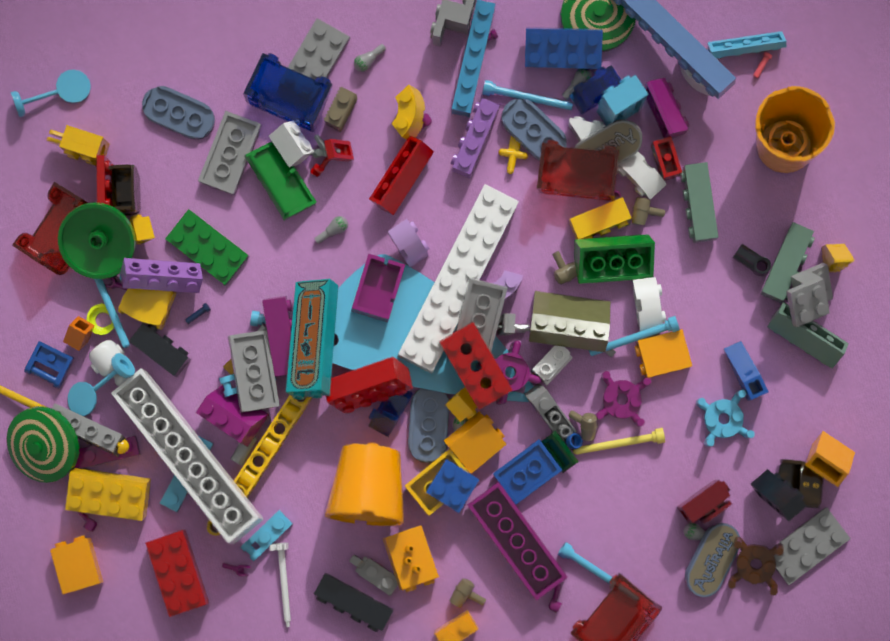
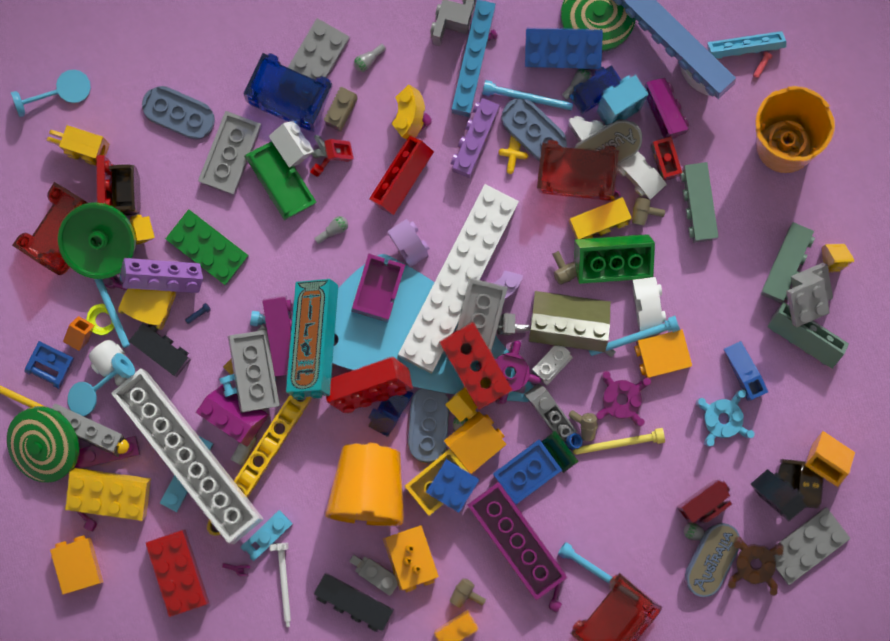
black piece [733,244,771,276] -> none

